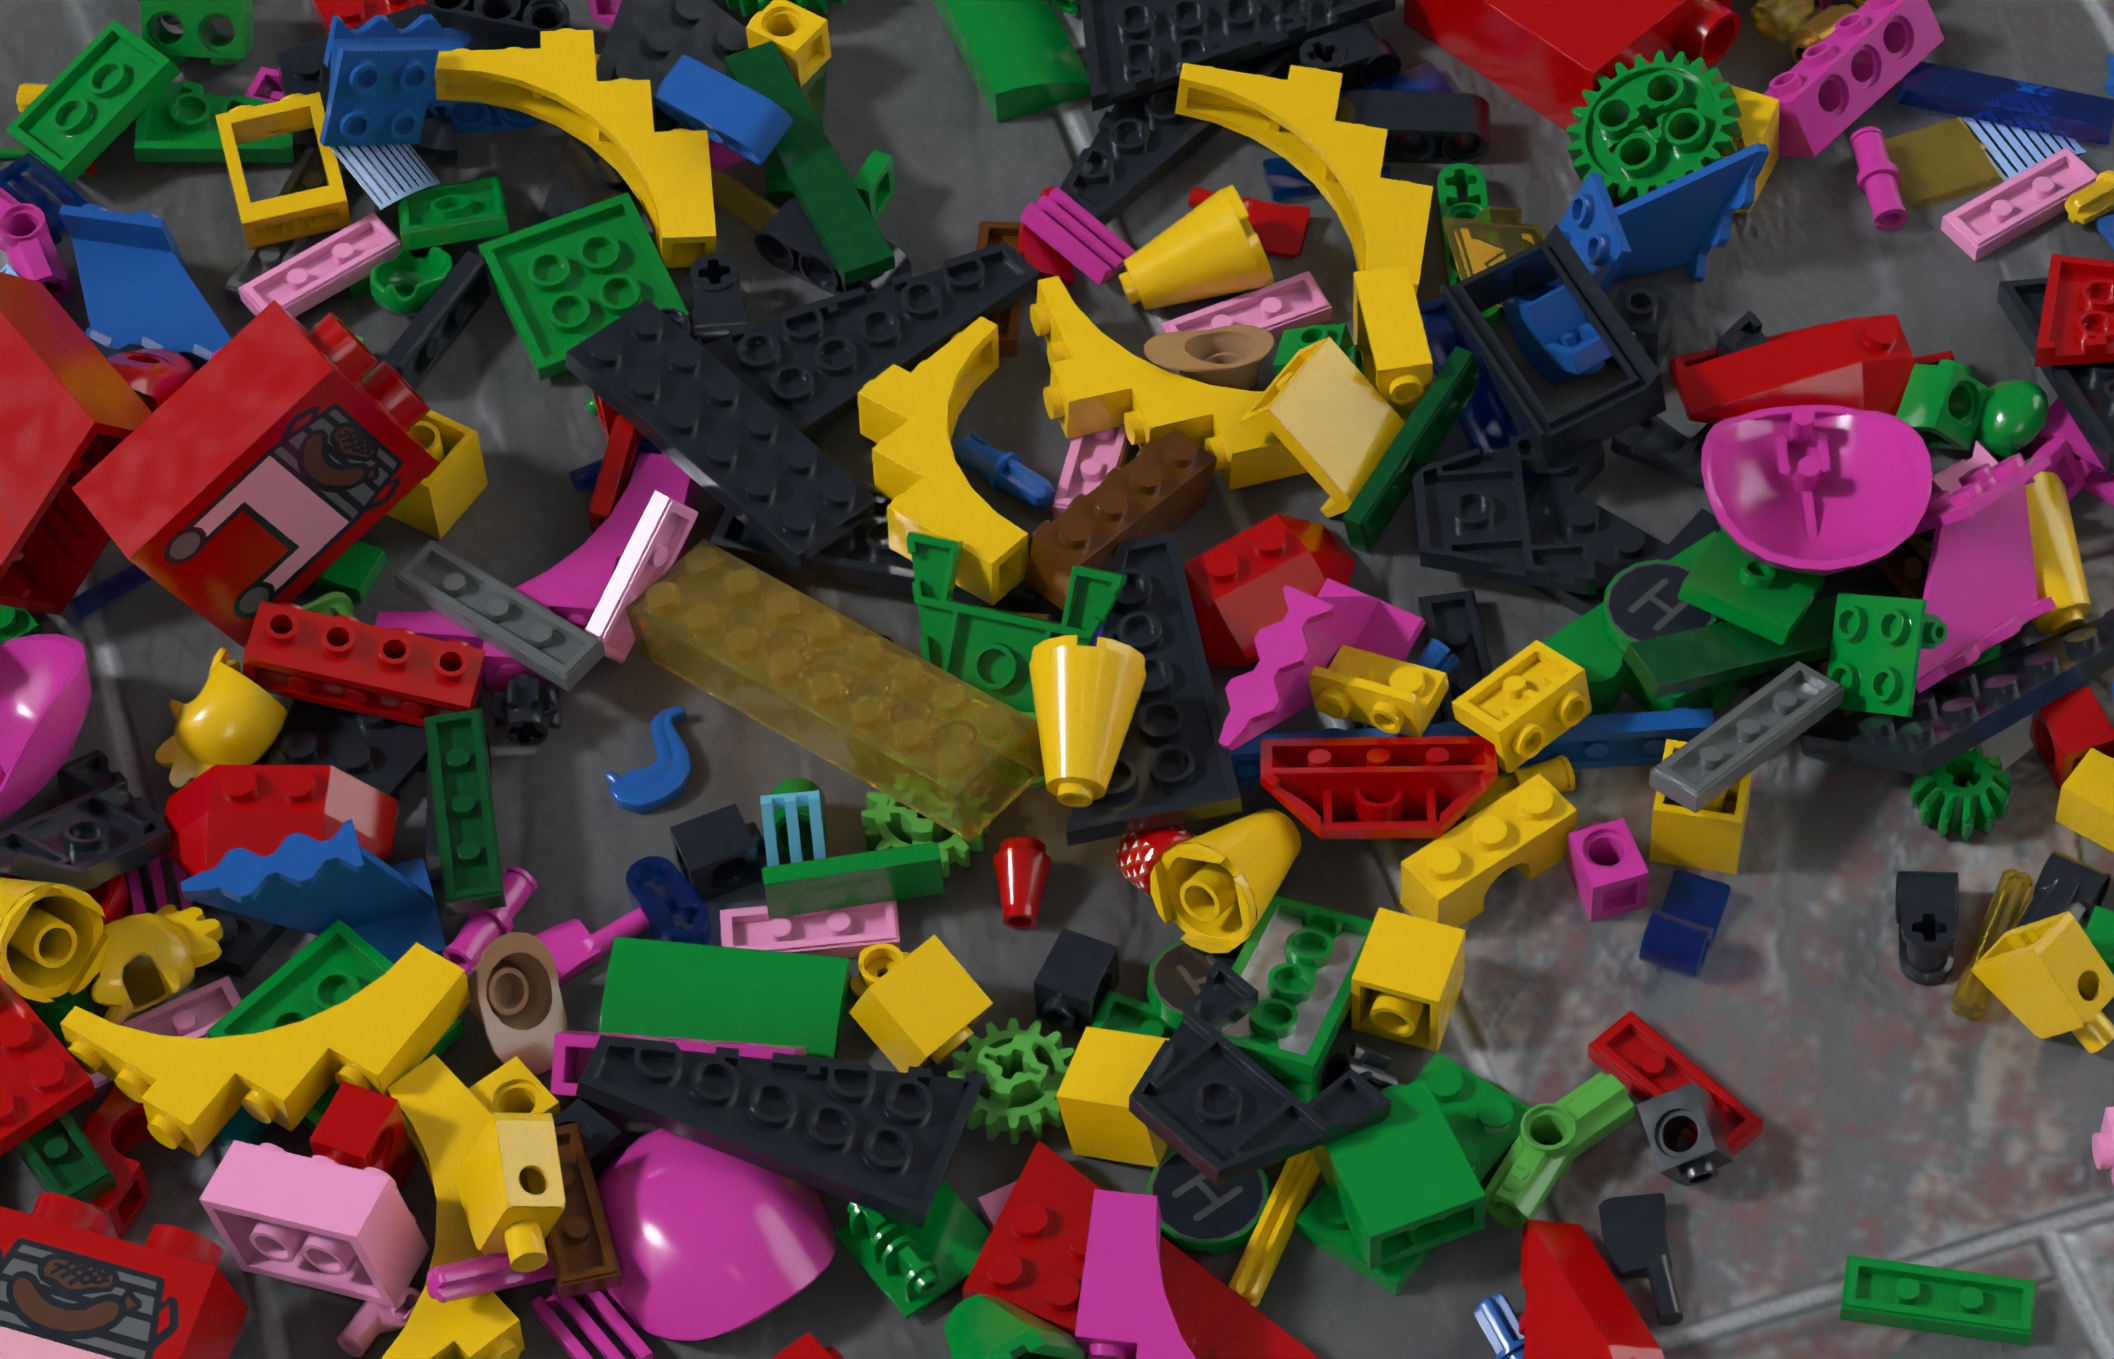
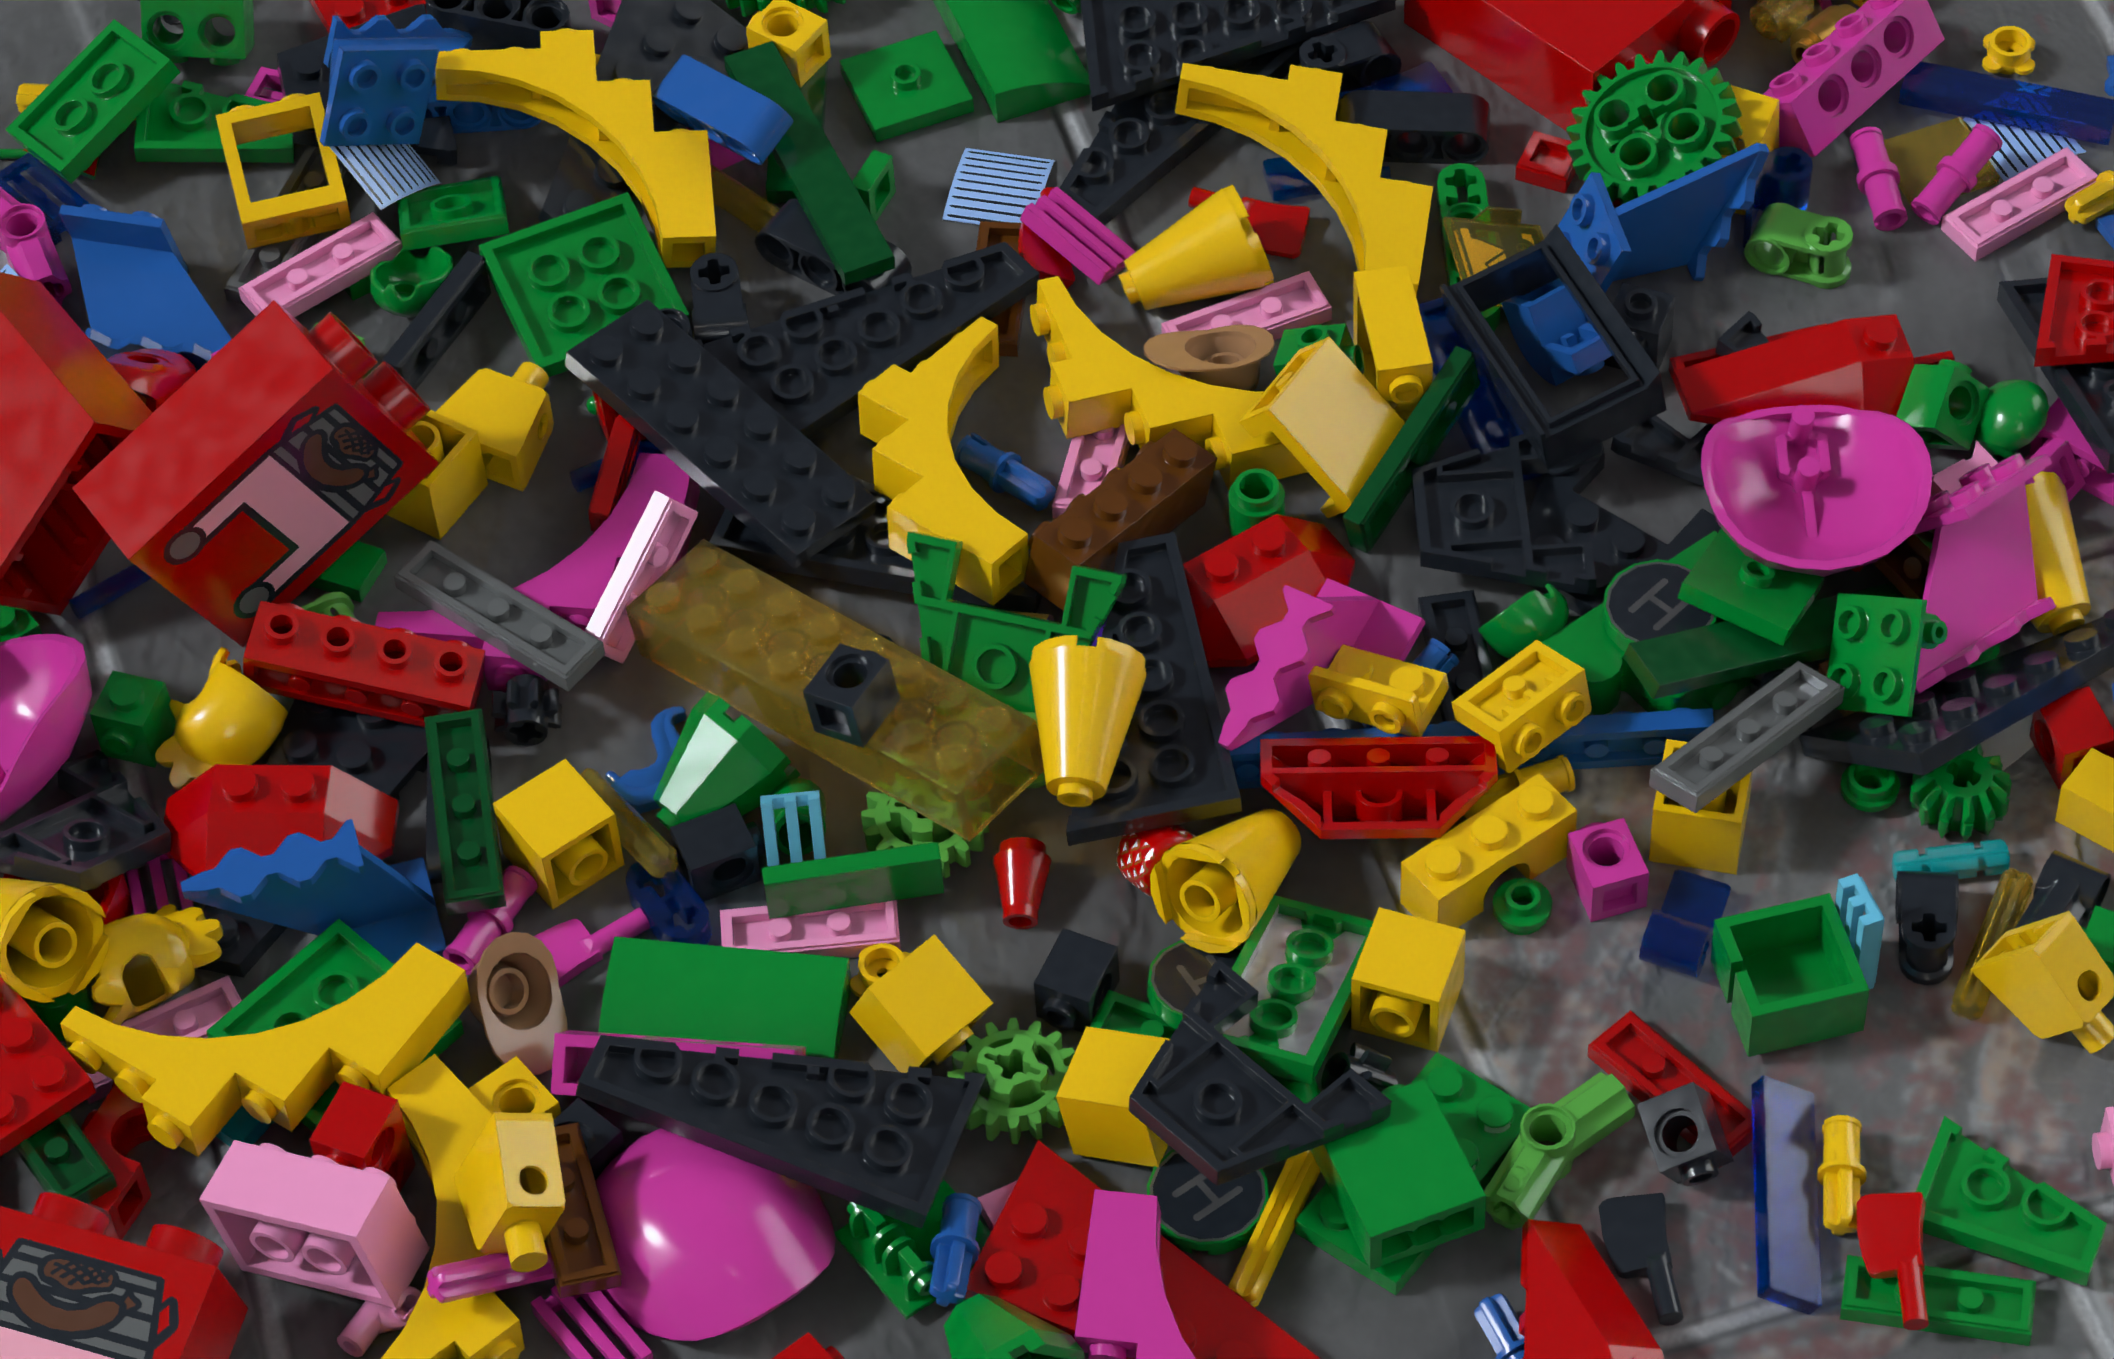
none -> green brick [90,670,176,768]
none -> yellow torso [436,362,554,492]
none -> yellow head [493,758,625,910]
none -> clear yellow axle [580,768,678,878]
none -> green cone [653,692,801,831]
none -> black brick [803,643,900,748]
none -> green plate [839,30,974,142]
none -> blue axle [929,1193,982,1307]
none -> light blue sticker [942,148,1055,225]
none -> green brick [1229,468,1285,537]
none -> green hair [1478,584,1569,659]
none -> green plate [1493,878,1552,935]
none -> red tile [1515,131,1576,194]
none -> green piece [1710,893,1870,1057]
none -> clear blue panel [1743,146,1813,248]
none -> bright green piece [1744,203,1853,289]
none -> clear blue tile [1751,1075,1822,1315]
none -> yellow axle [1817,1115,1867,1236]
none -> medium azure tile [1835,873,1885,989]
none -> green plate [1840,764,1900,812]
none -> red piece [1856,1192,1929,1330]
none -> teal axle [1892,839,2010,882]
none -> dark pink pin [1911,123,2003,225]
none -> green wing [1916,1116,2107,1286]
none -> yellow plate [1982,26,2036,75]

